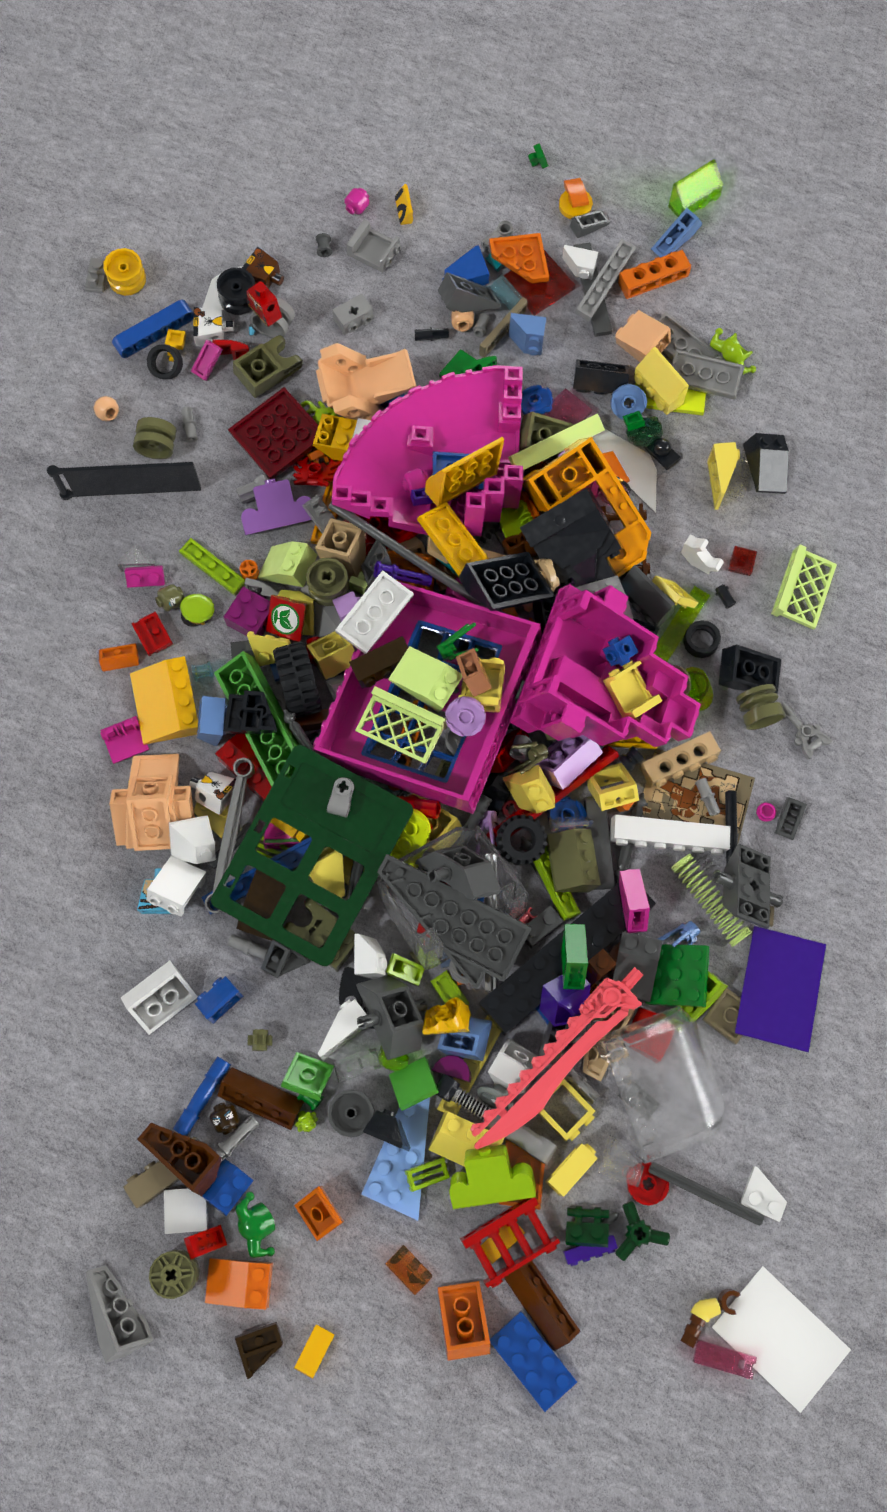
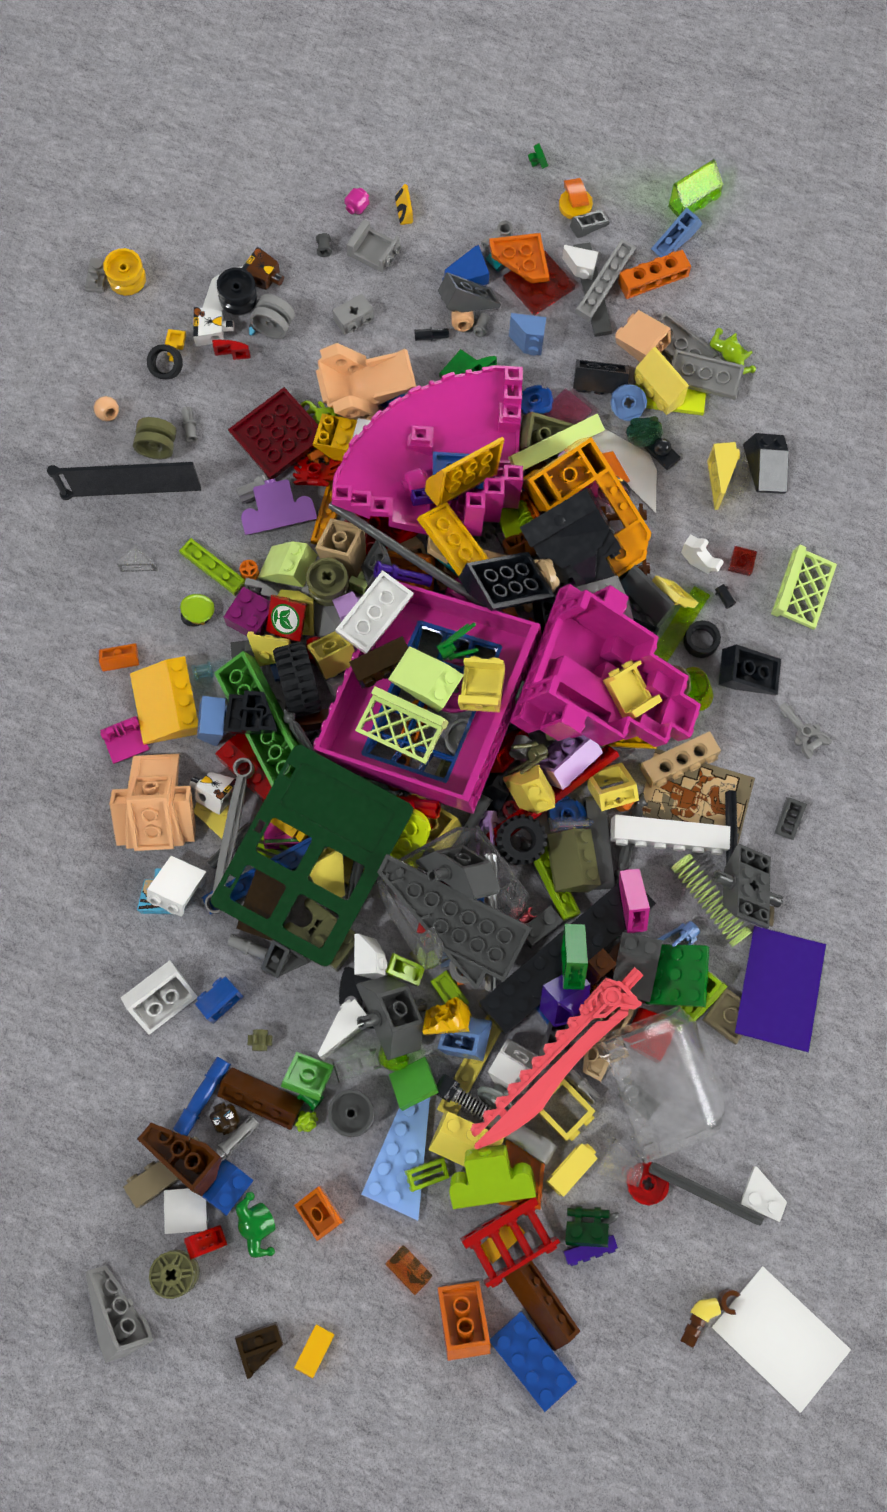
blue beam [112,300,194,358] -> none
dark pink plate [124,565,165,588] -> none
red plate [131,611,173,657] -> none
olive head [155,584,185,611] -> none
white slope [169,815,216,864] -> none
dark pink tile [191,340,223,381] -> none
orange slope [205,1258,273,1310] -> none
olive brick [233,335,303,398] -> none
red torso [247,281,282,327] -> none
light grey plate [302,495,335,534] -> none
light grey piece [327,778,354,818] -> none
black slope [363,1109,411,1151] -> none
magenta tile [432,1056,472,1083] -> none
lavender tile [445,696,486,736] -> none
nougat slope [456,648,492,697] -> none
dark tan tile [479,297,528,358] -> none
clear light blue tile [490,274,522,311] -> none
blue brick [602,635,638,666] -> none
dark green bush [615,1201,670,1261] -> none
black wheel [618,746,645,772] -> none
green tile [622,411,645,431] -> none
clear pink plate [693,1339,757,1380] -> none
light grey axle [695,778,720,816] -> none
olive wheel [736,684,785,730] -> none
dark pink plate [756,803,776,822] -> none

